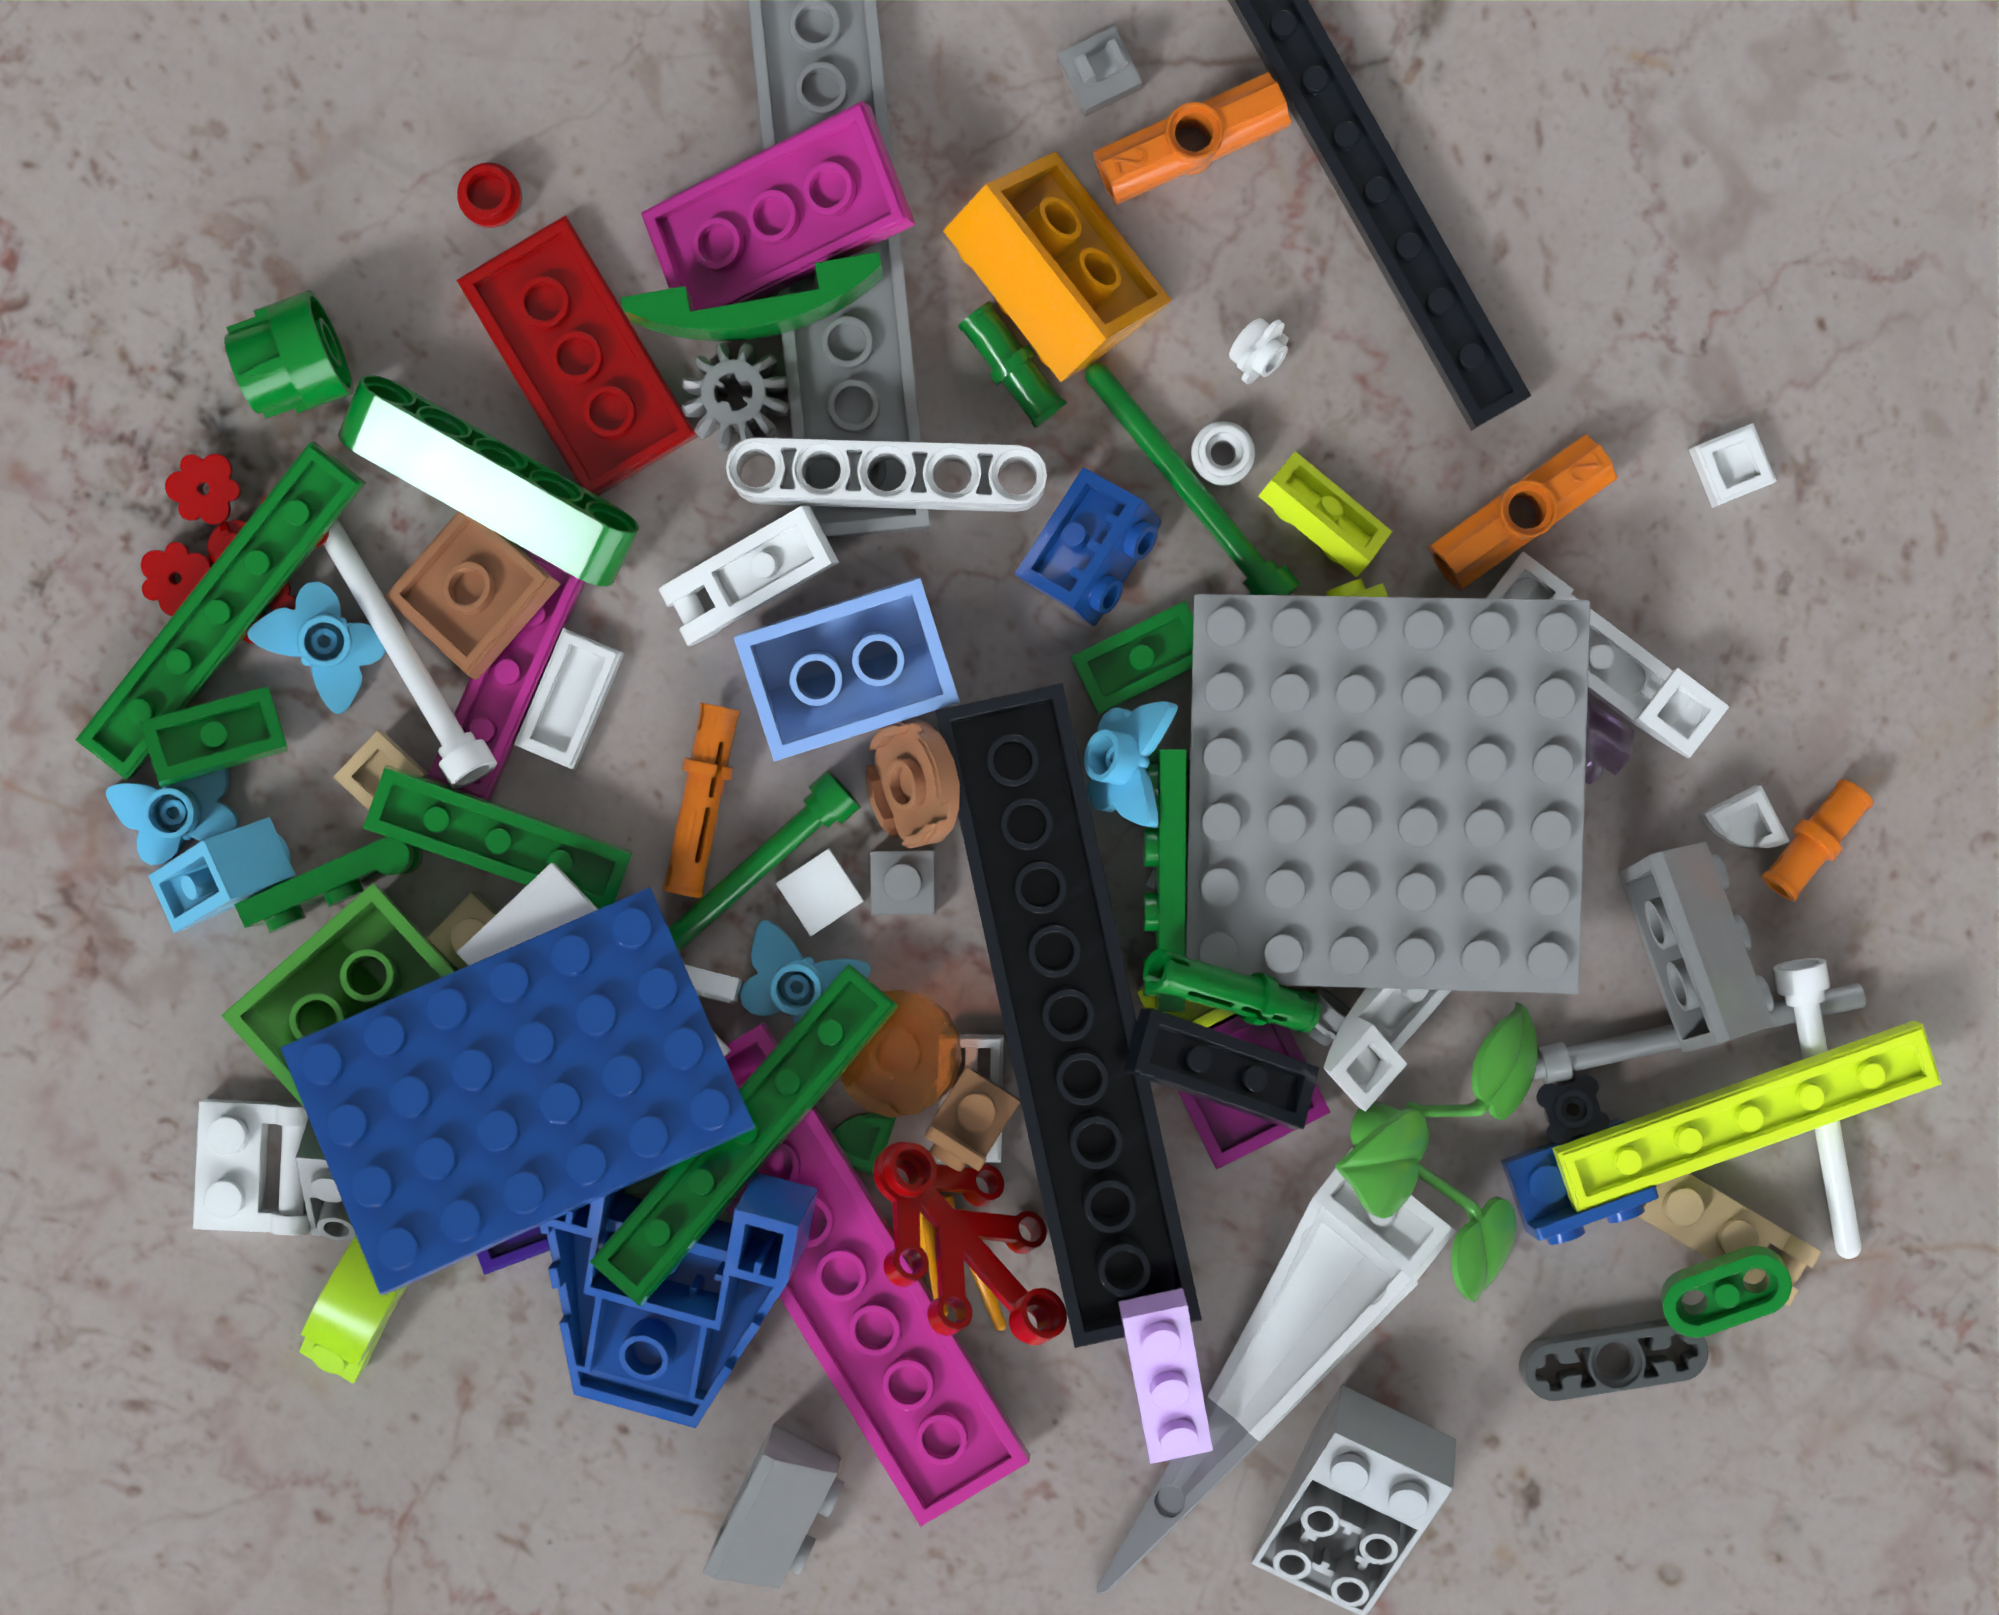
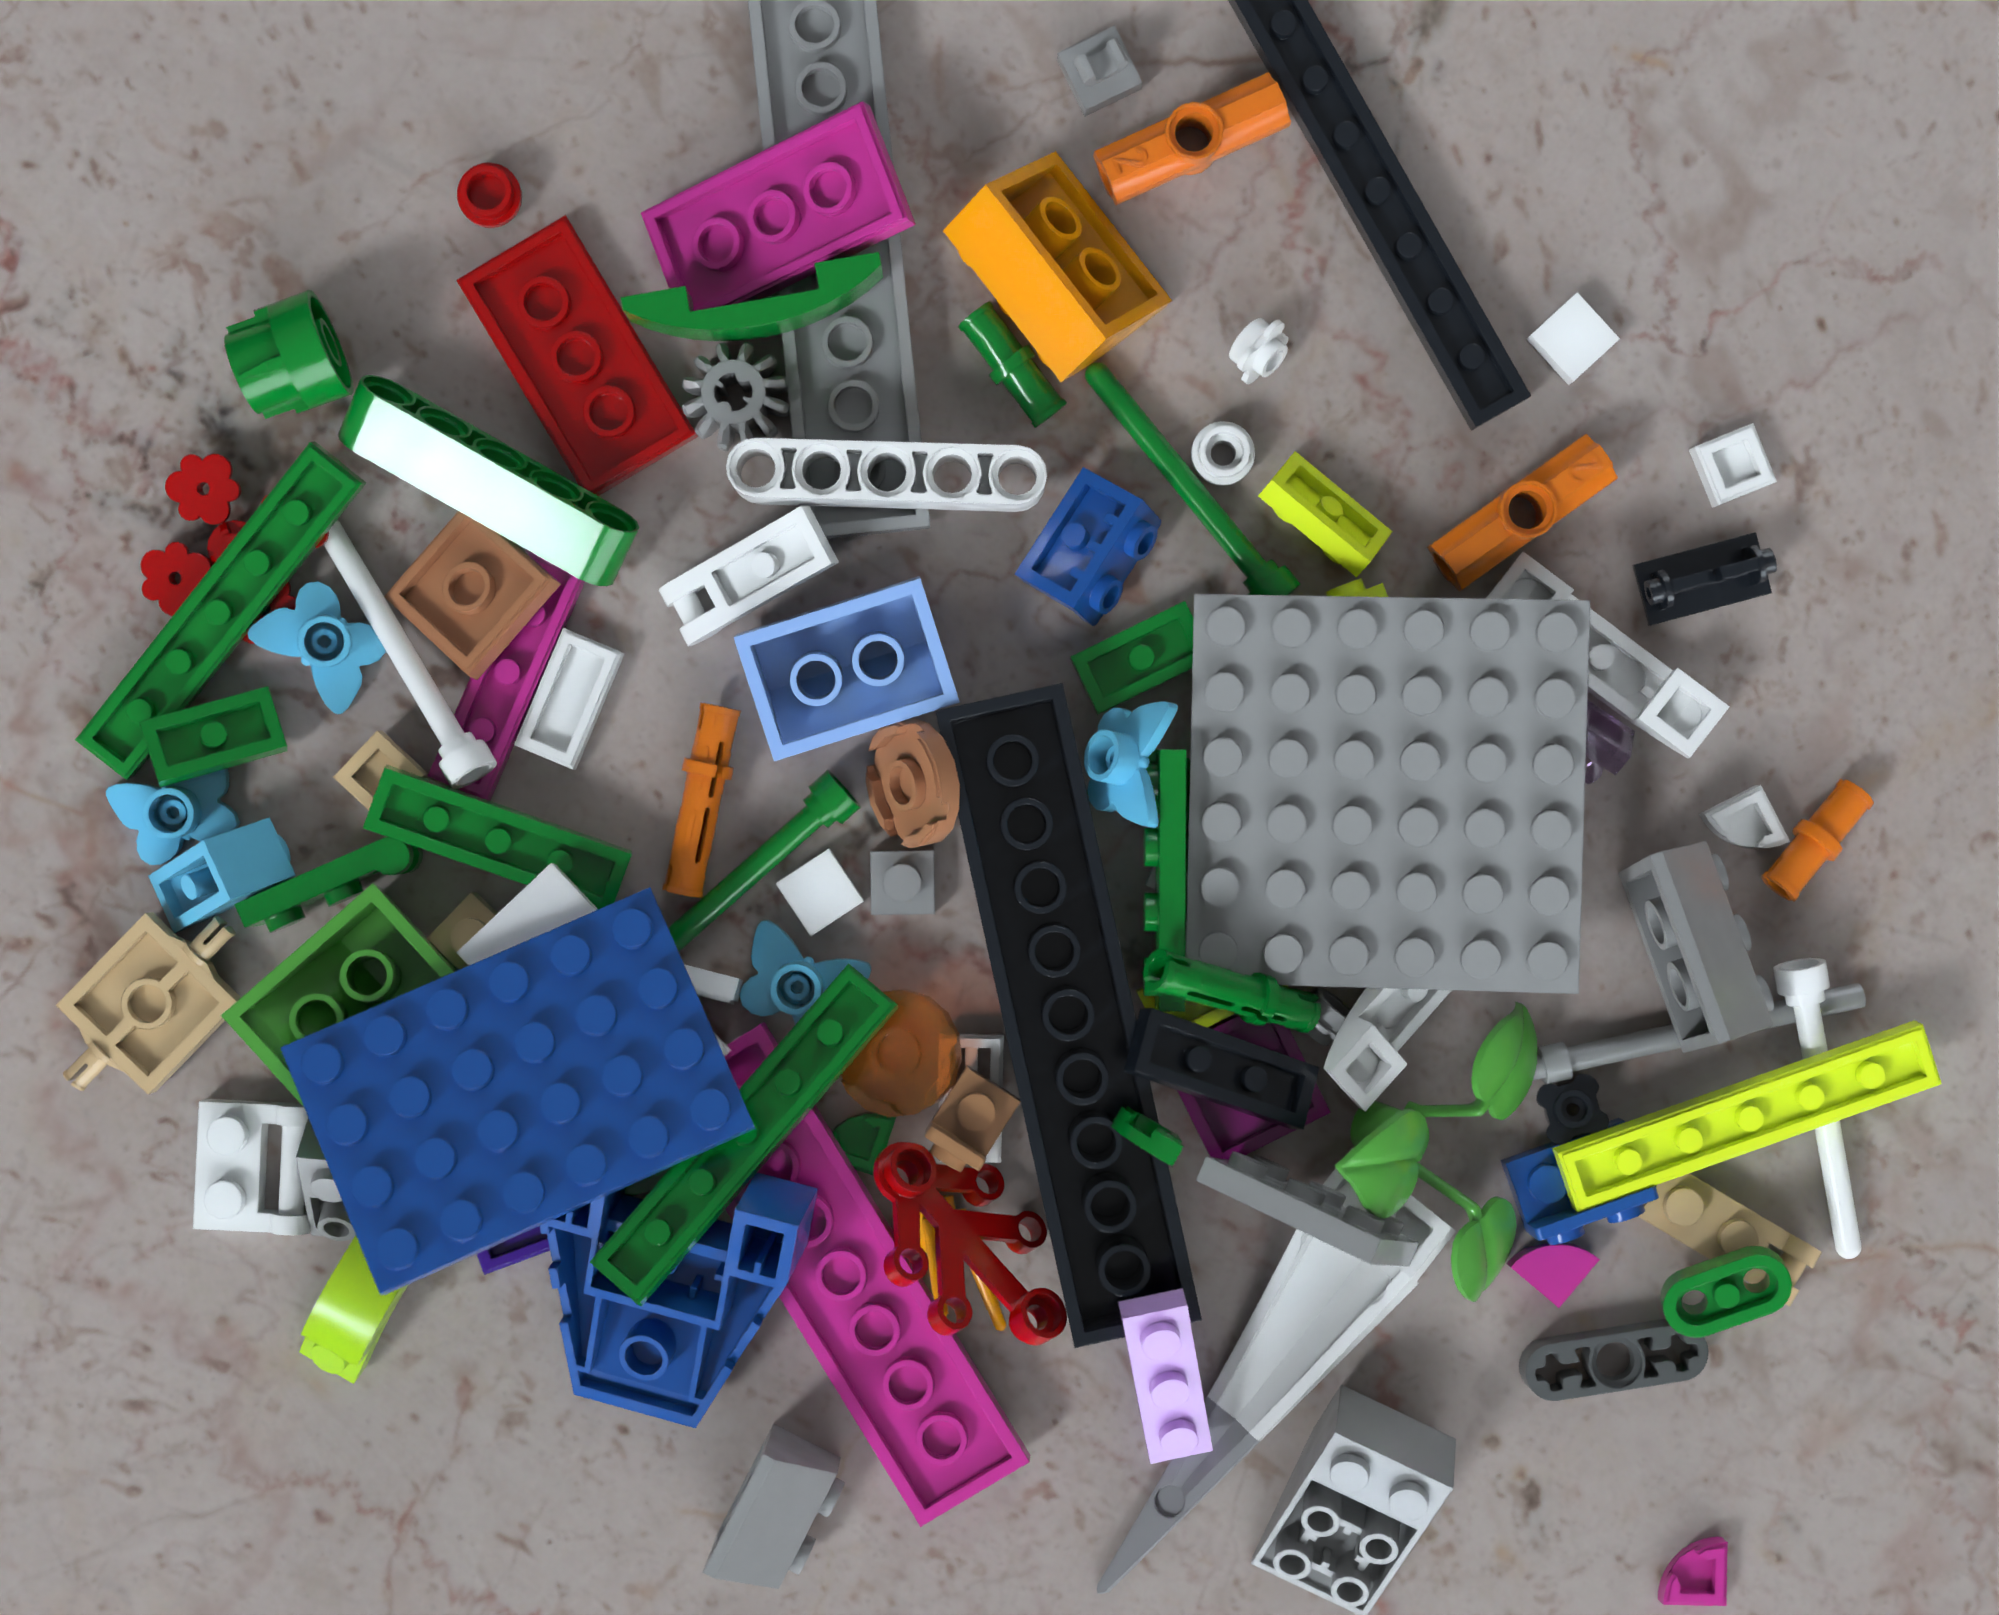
none -> tan plate [56,912,241,1094]
none -> green tile [1111,1106,1184,1167]
none -> light grey plate [1196,1151,1419,1267]
none -> dark pink tile [1506,1243,1600,1308]
none -> white tile [1526,292,1620,385]
none -> black hinge [1632,532,1777,626]
none -> dark pink tile [1657,1536,1728,1606]

